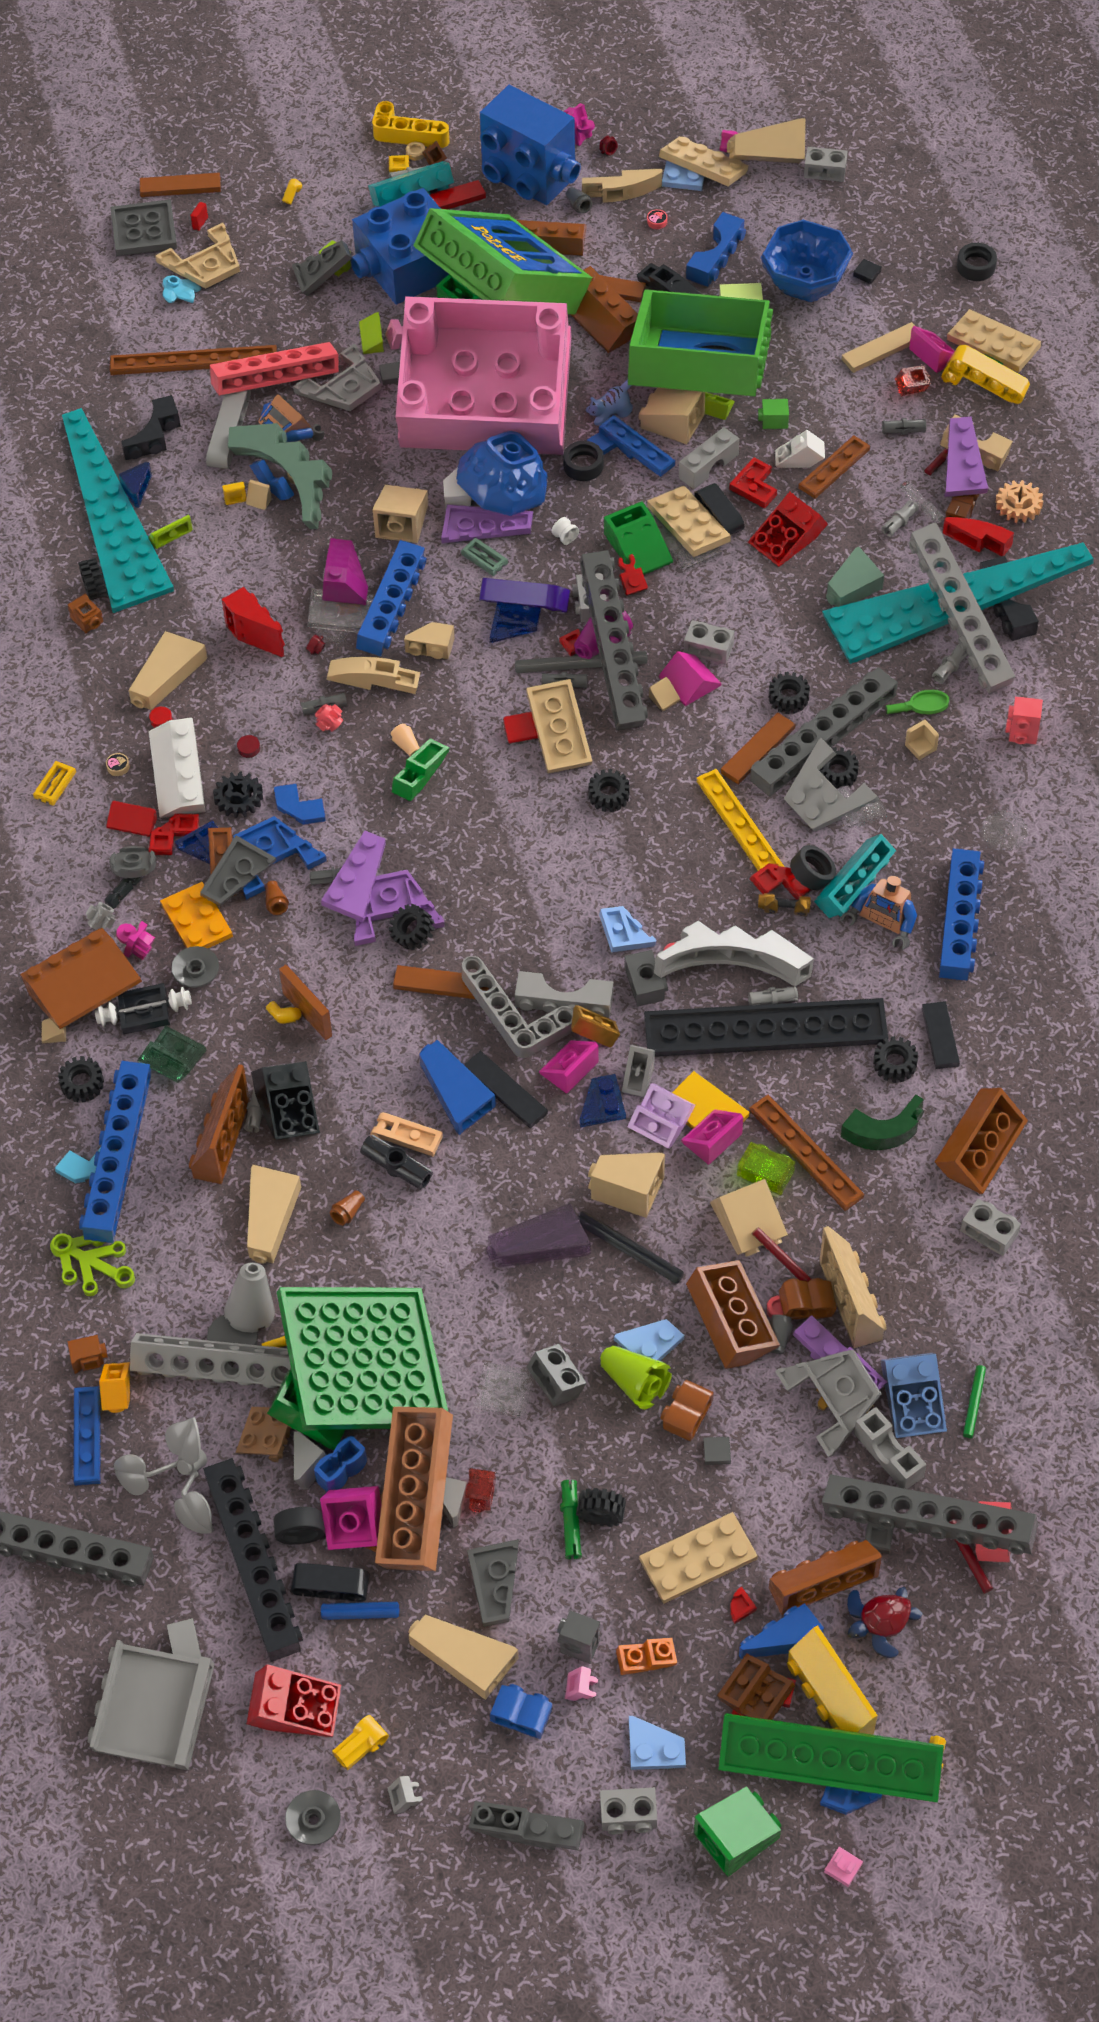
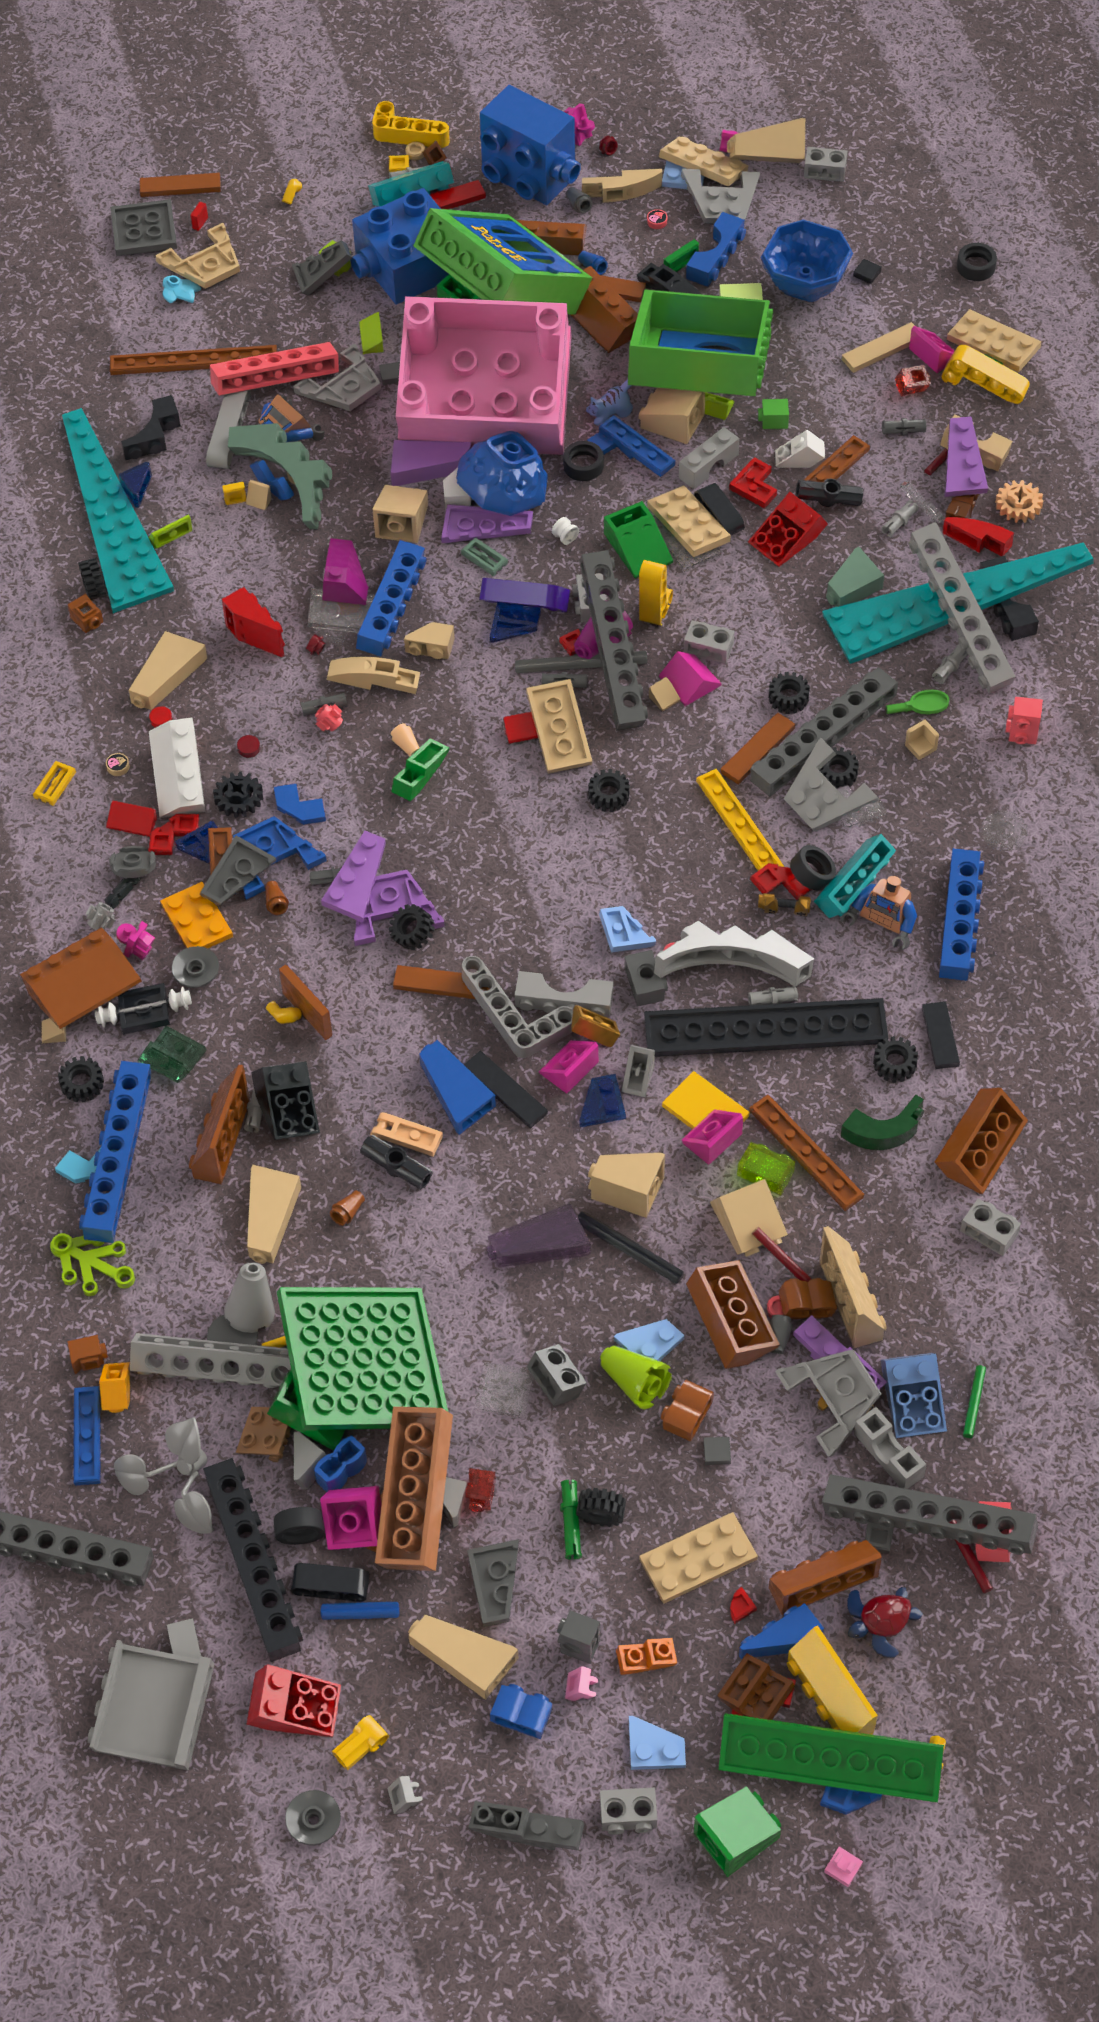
bright pink tile [385,319,403,350] -> none
red plate [618,554,648,596] -> none
lavender slope [627,1083,695,1149] -> none
none -> medium lavender slope [391,440,471,486]
none -> blue cone [578,251,608,275]
none -> yellow beam [639,560,673,626]
none -> green tile [664,239,699,272]
none -> light grey wing [681,169,760,223]
none -> black piece [795,478,863,507]

